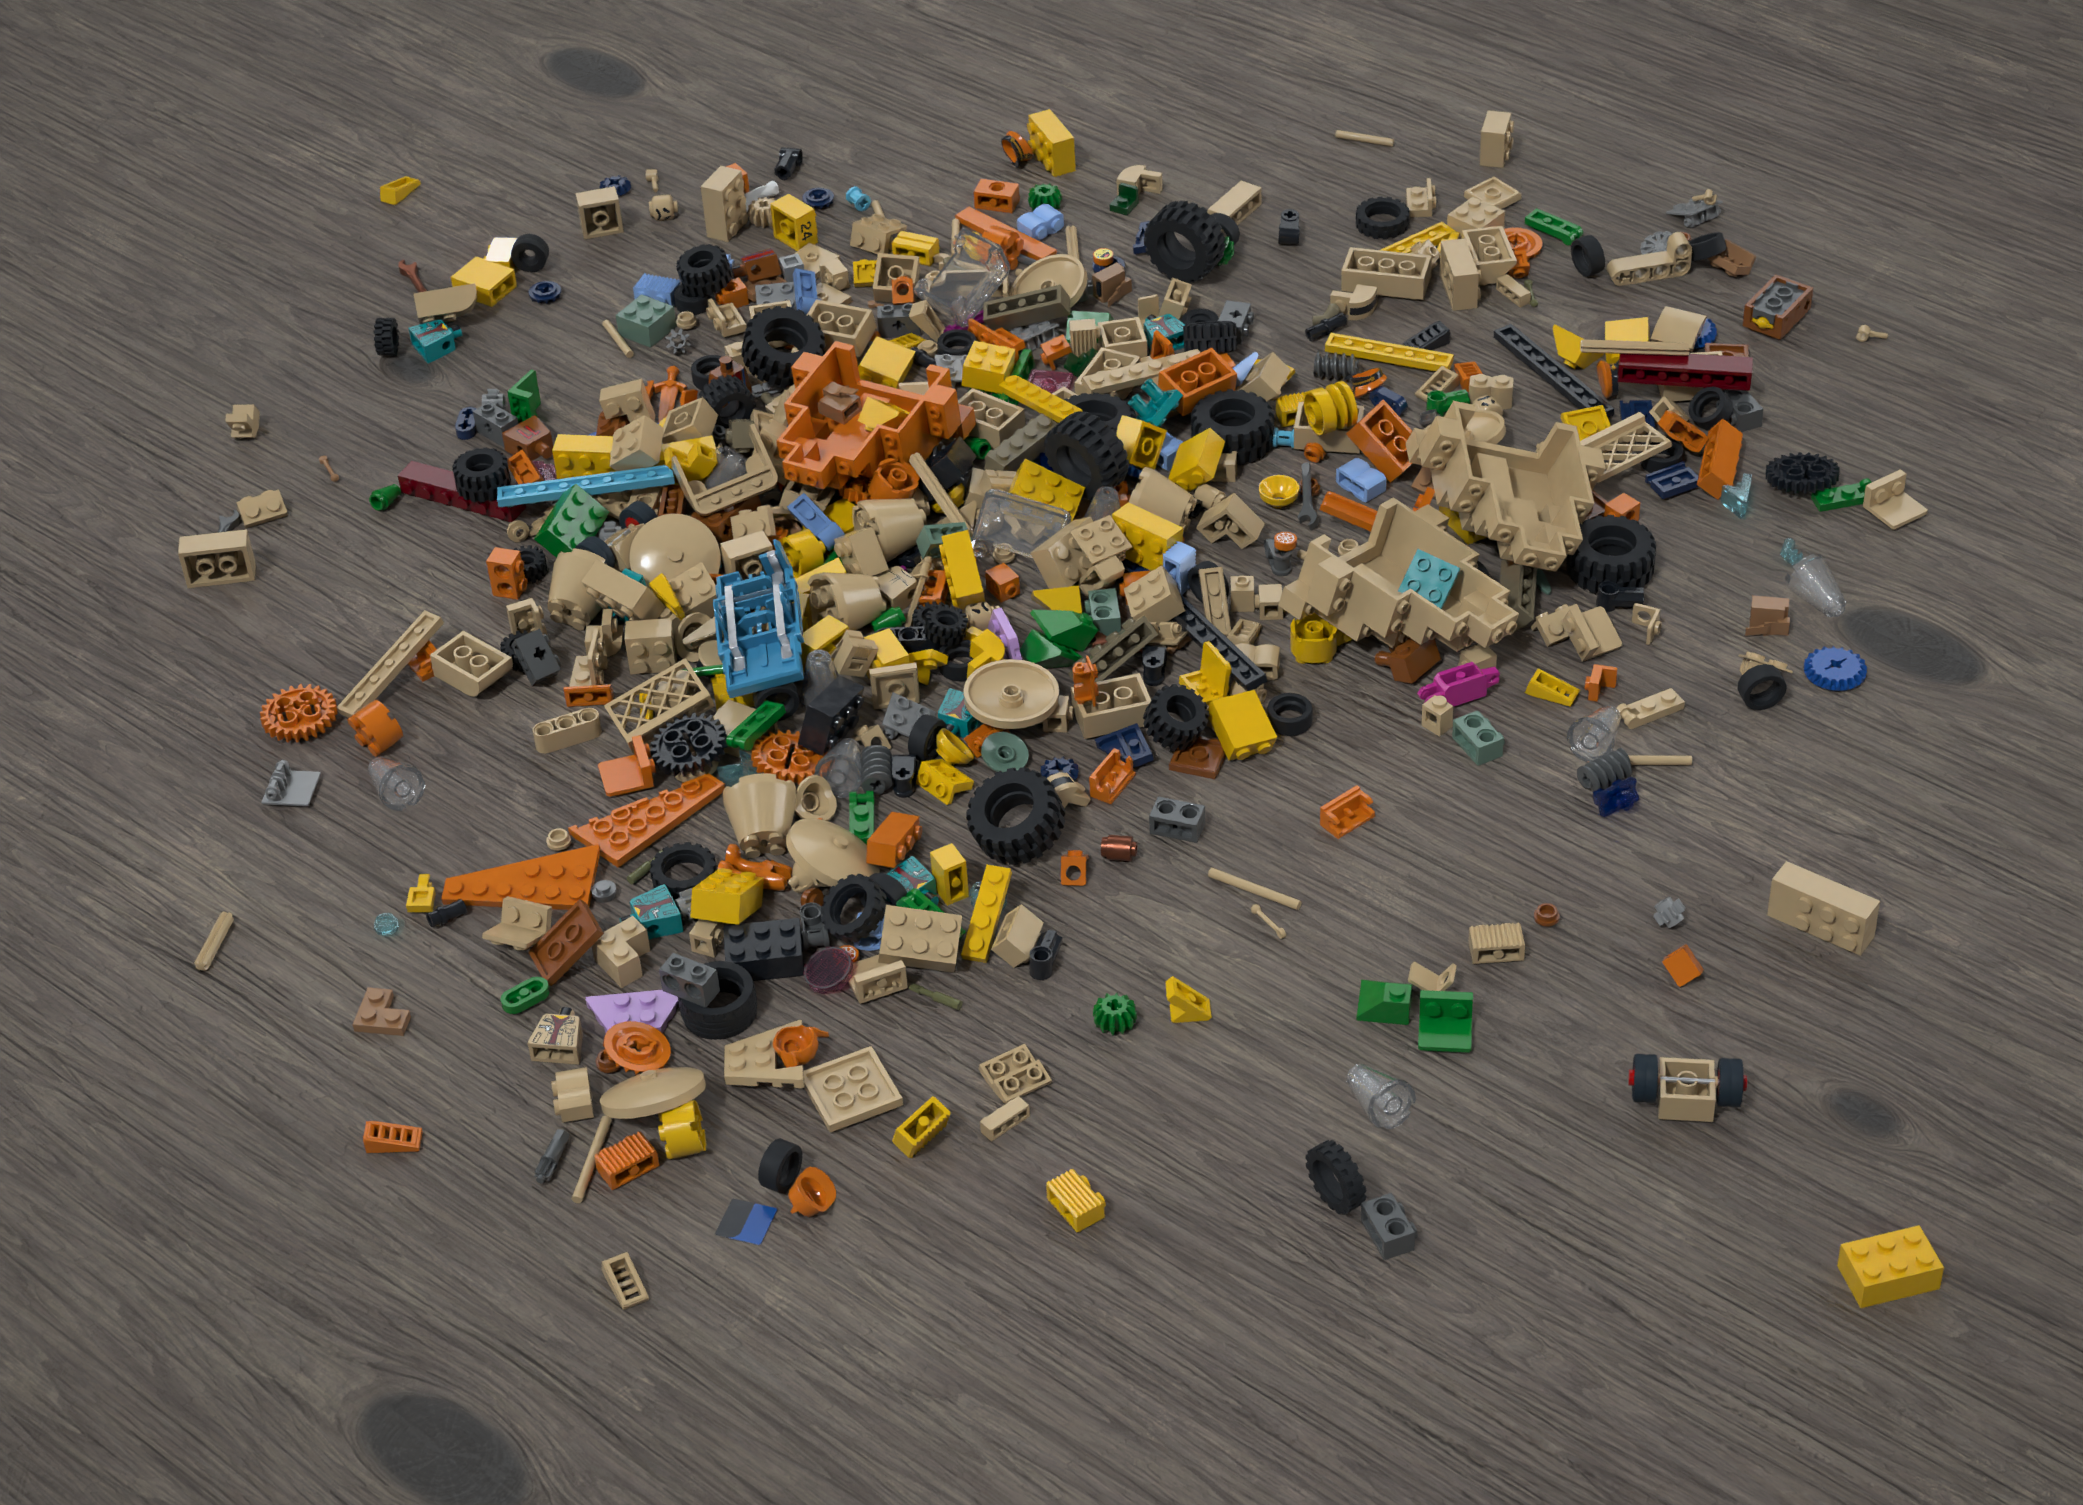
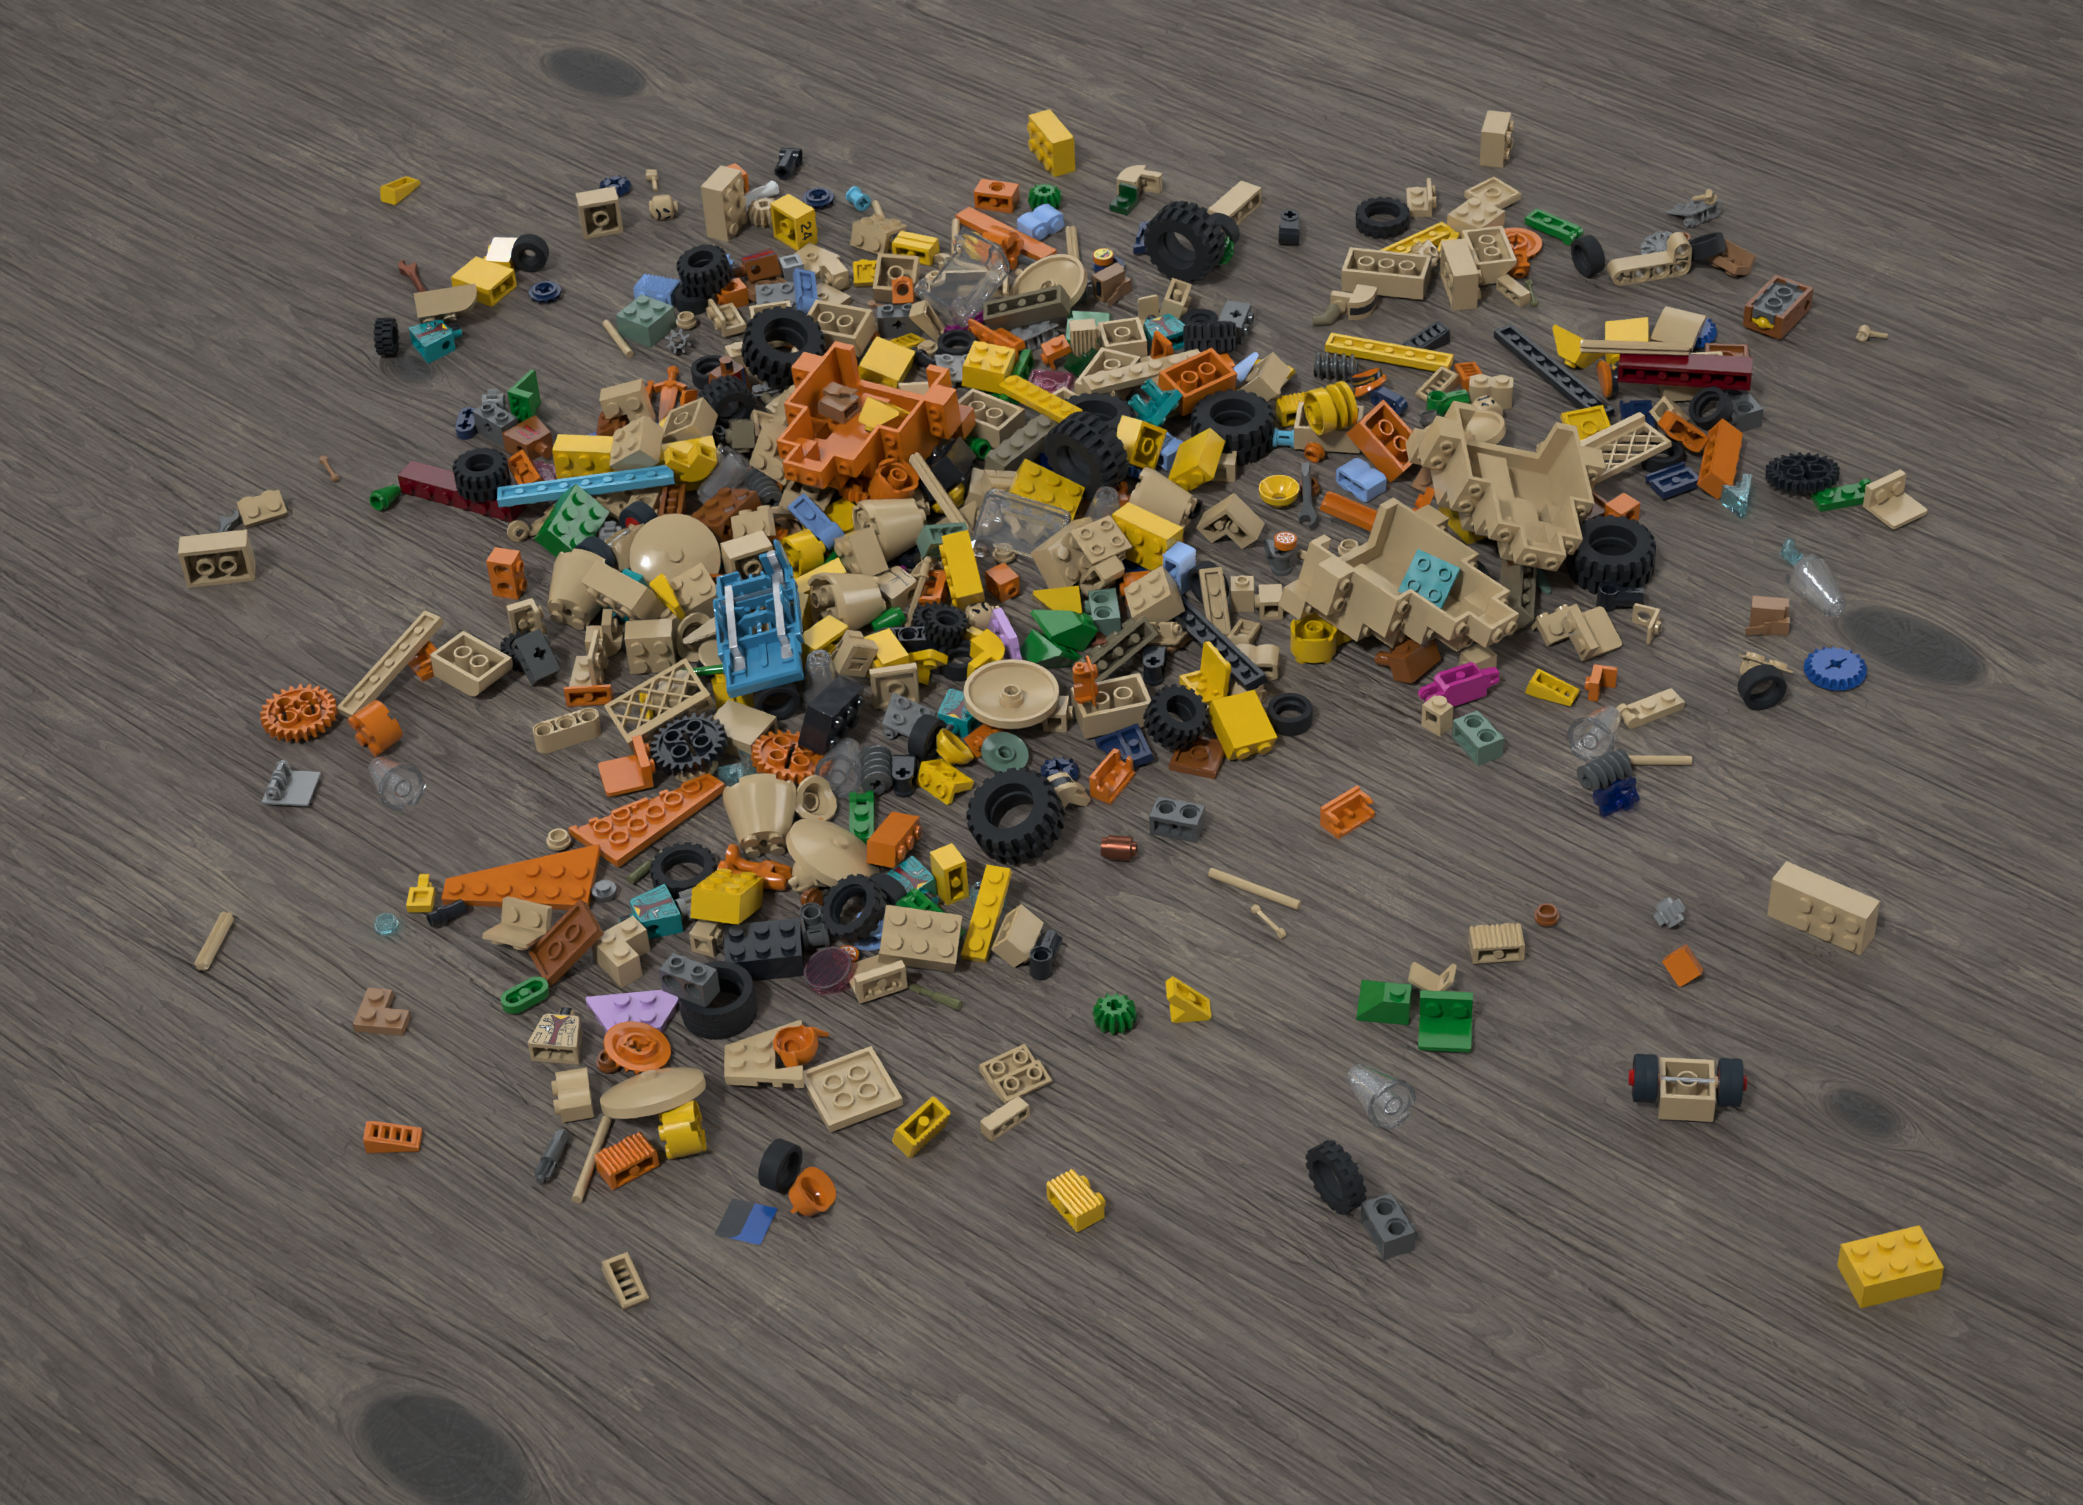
tan brick [225,404,260,438] -> none
black tyre [513,545,548,584] -> none
tan windscreen [672,423,778,516] -> none
green plate [726,701,786,751] -> none
tan bracket [847,725,891,749] -> none
piece [1001,131,1033,168] -> none
orange bracket [1061,850,1089,886] -> none
tan brick [1194,484,1227,509] -> none
black pin [1305,312,1347,341] -> none
tan bar [1335,130,1394,147] -> none

